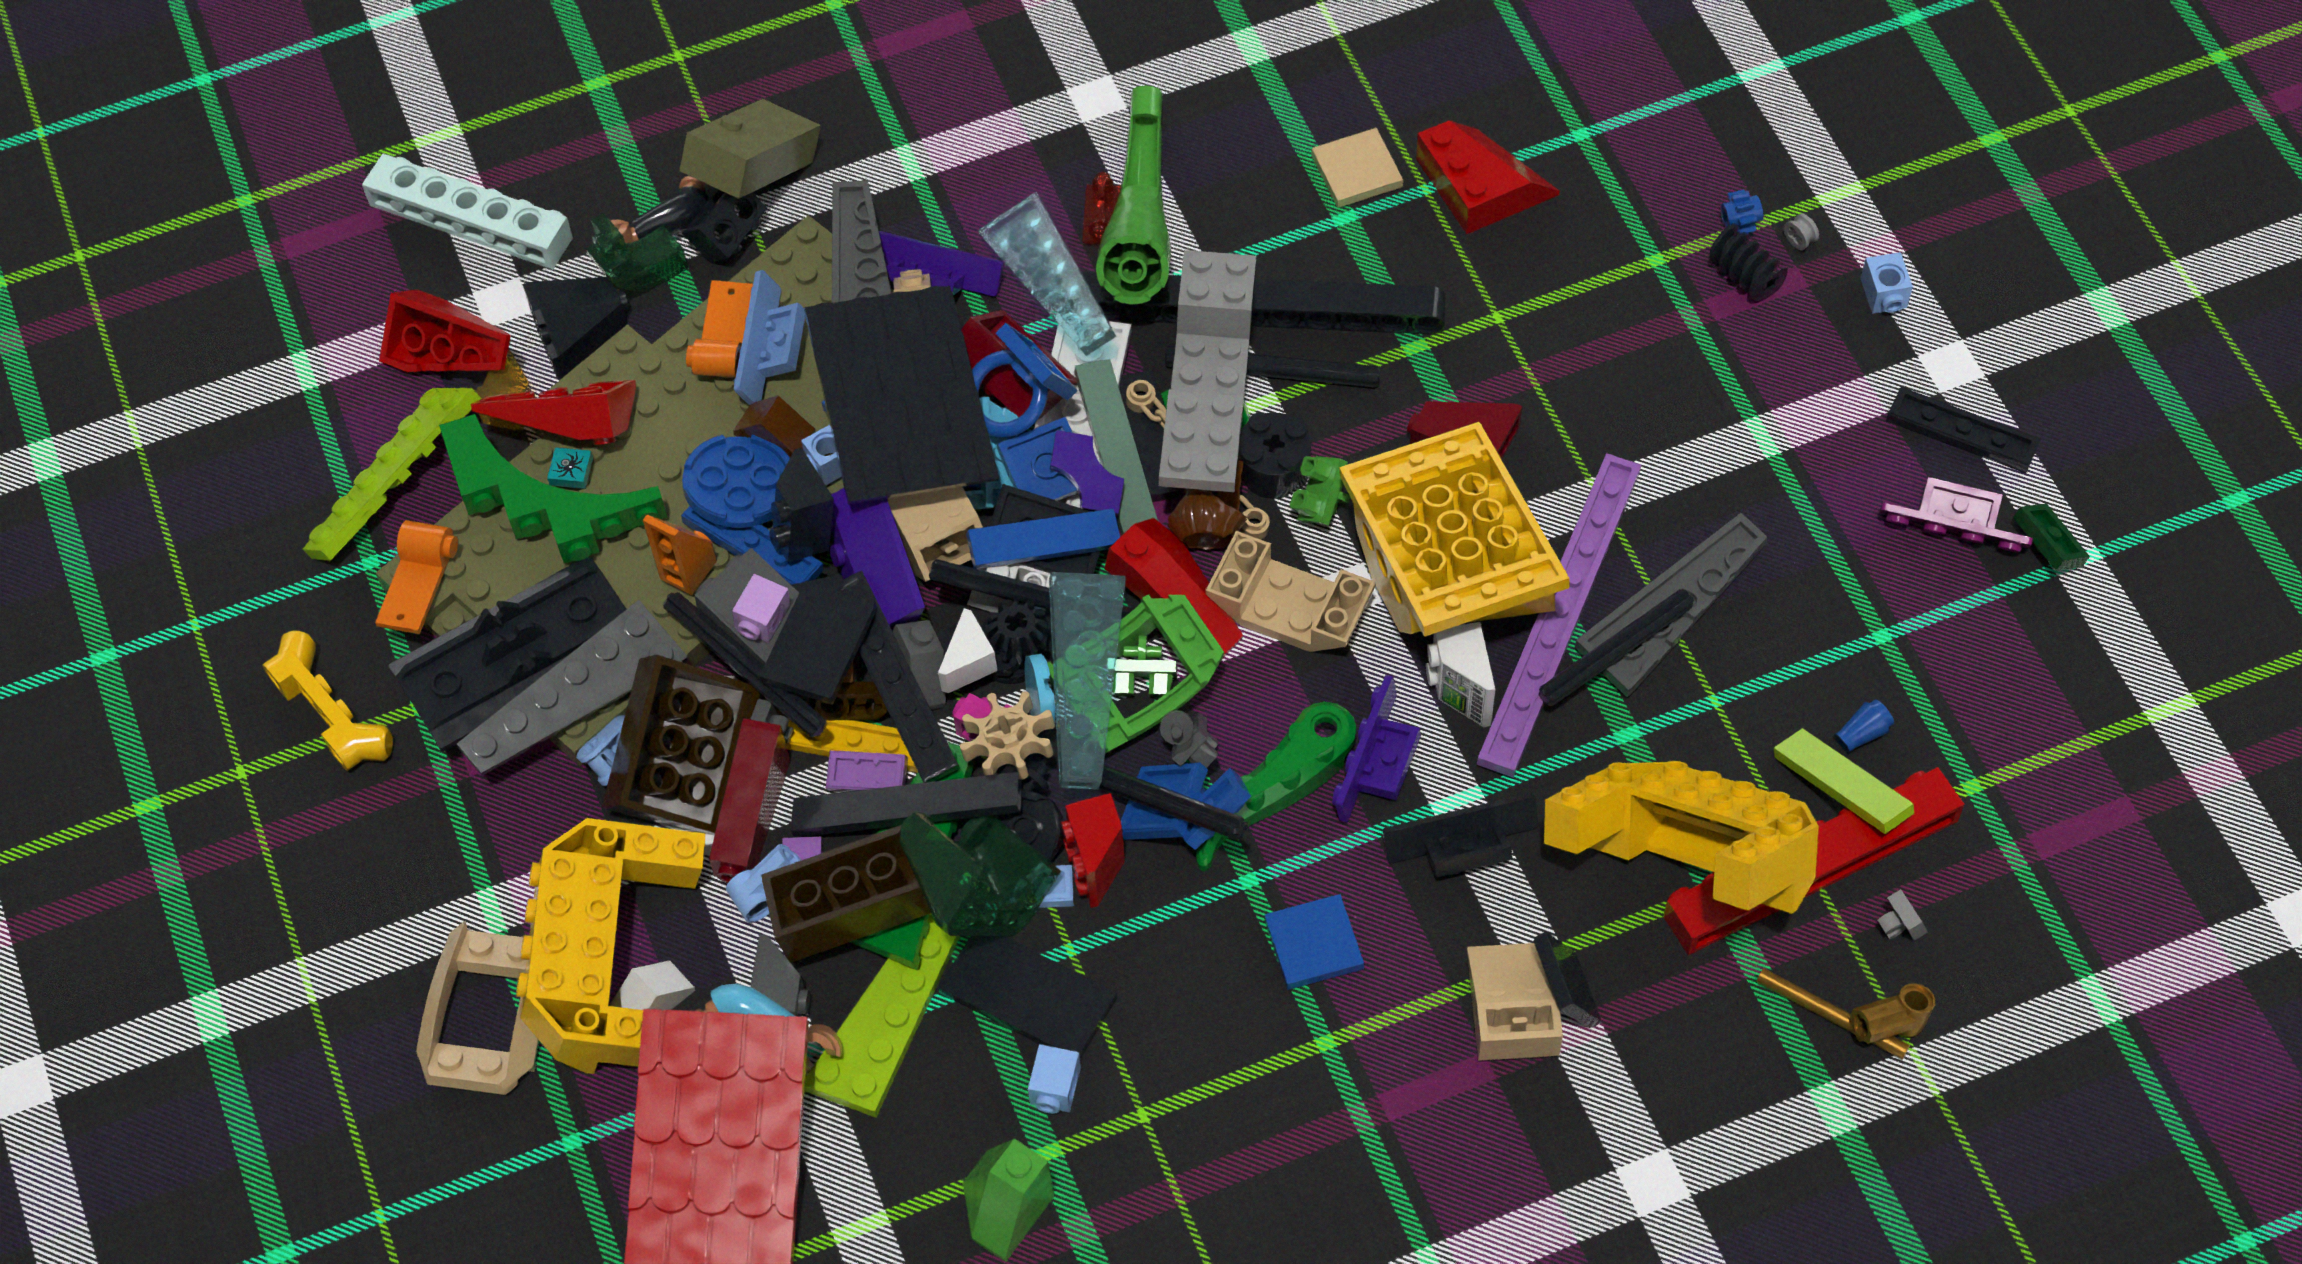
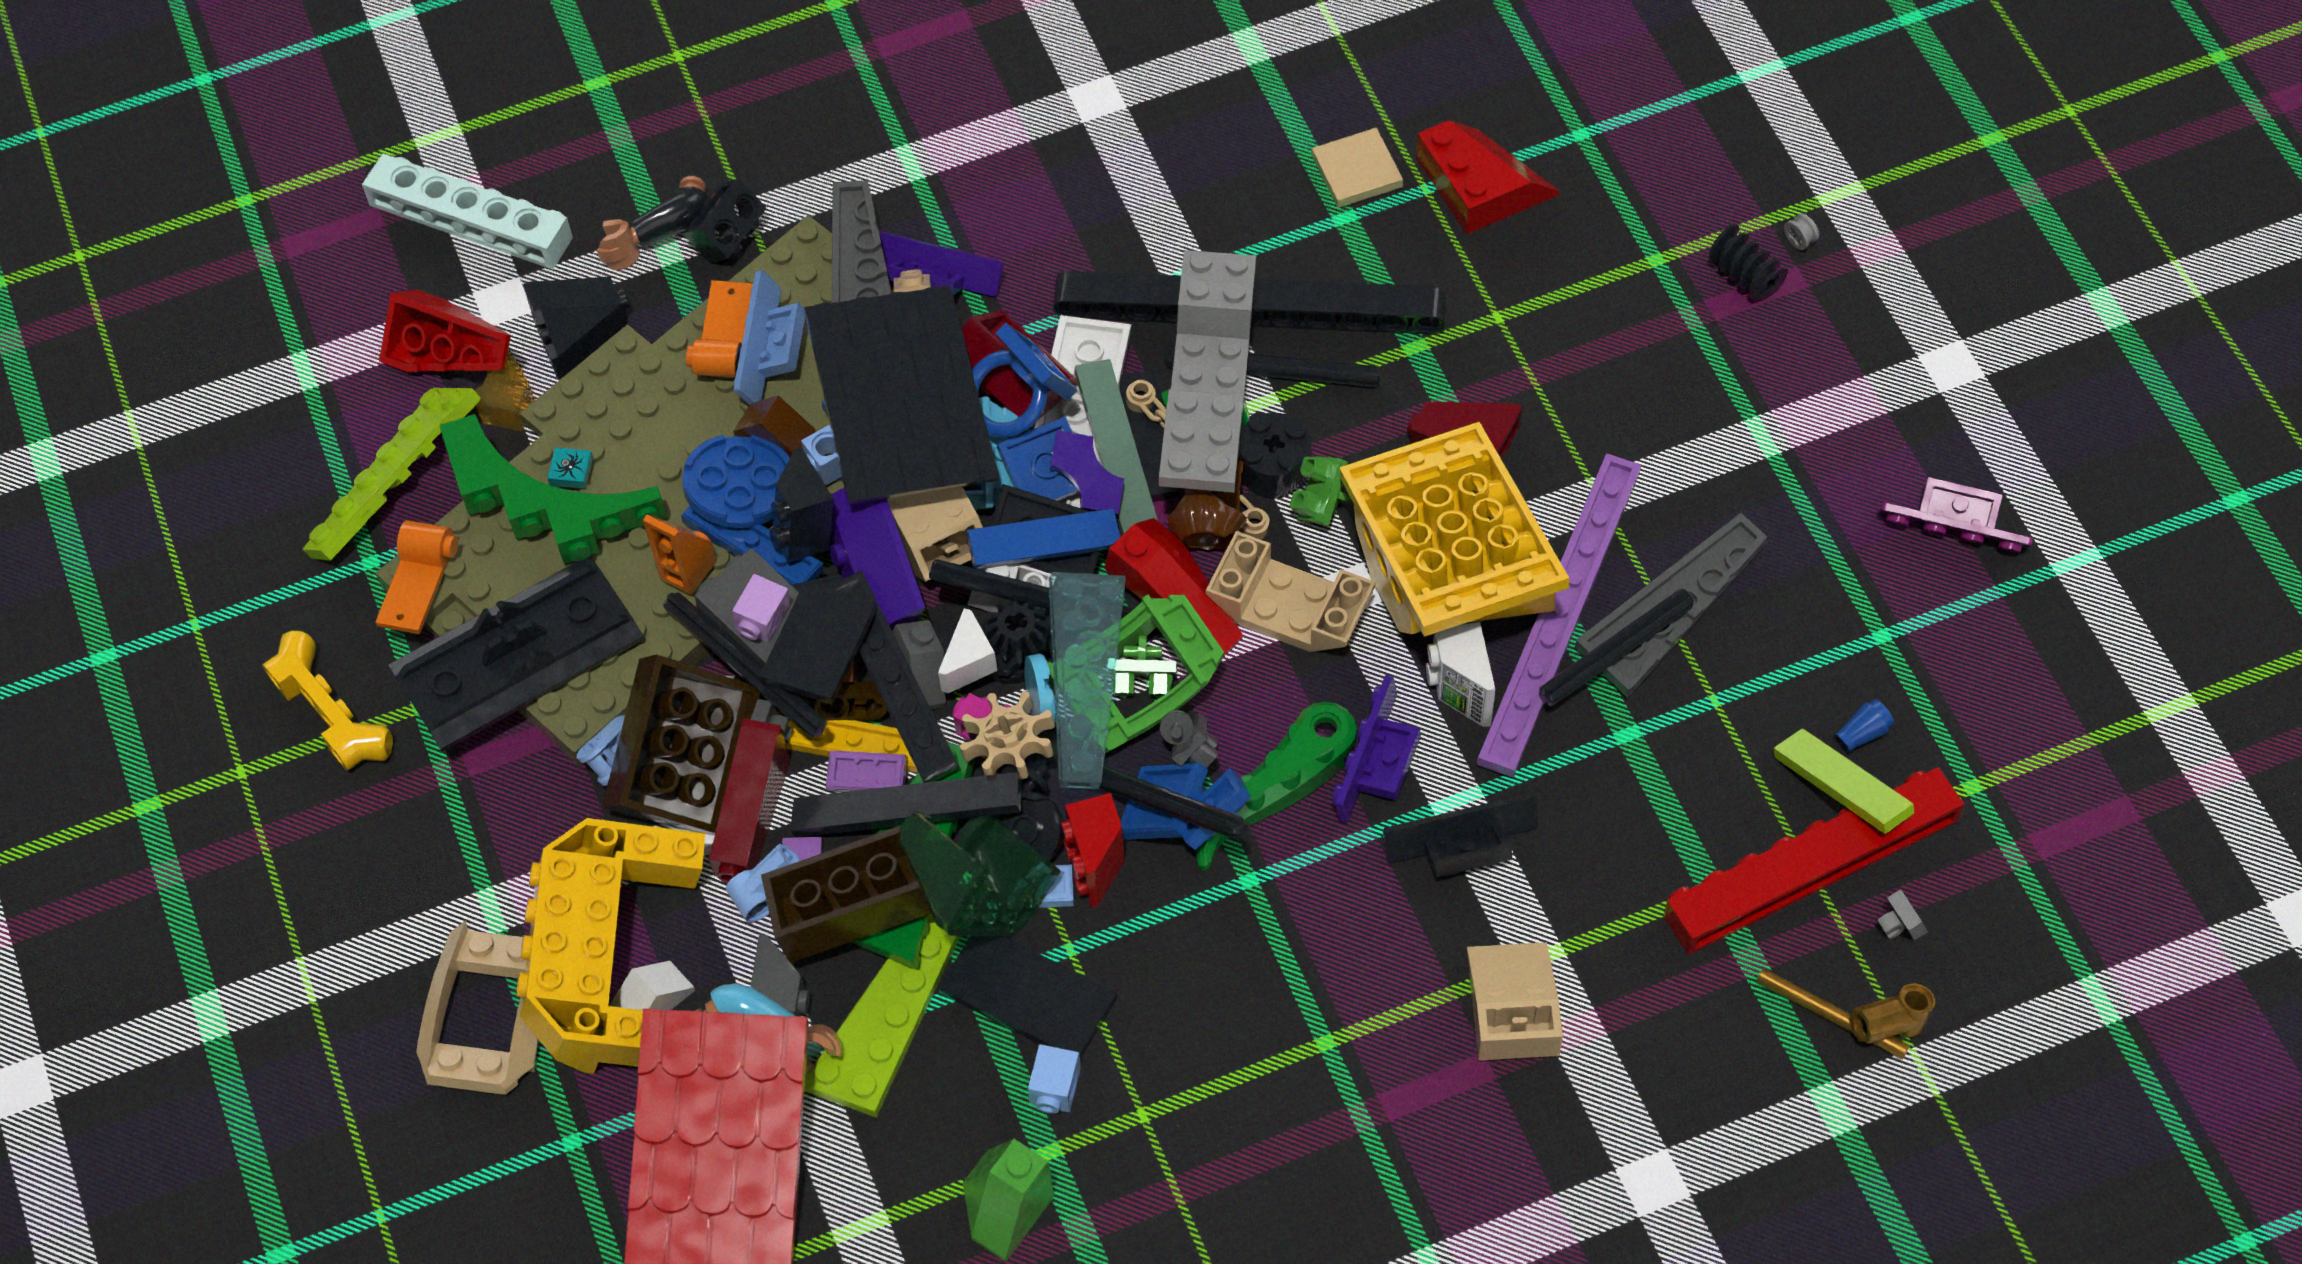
dark grey wing [457,600,688,776] -> none
red wedge [471,380,636,445] -> none
clear green arch [586,213,688,290] -> none
olive brick [679,99,821,199] -> none
clear light blue wing [978,192,1116,356] -> none
clear red hinge [1082,172,1121,244] -> none
bright green brick [1096,86,1171,304] -> none
blue tile [1264,894,1364,990] -> none
black tile [1533,932,1603,1028] -> none
yellow wedge [1544,761,1819,914] -> none
blue gear [1721,190,1763,234] -> none
light blue brick [1860,252,1913,314] -> none
black tile [1886,387,2041,474] -> none
dark green plate [2013,503,2090,571] -> none

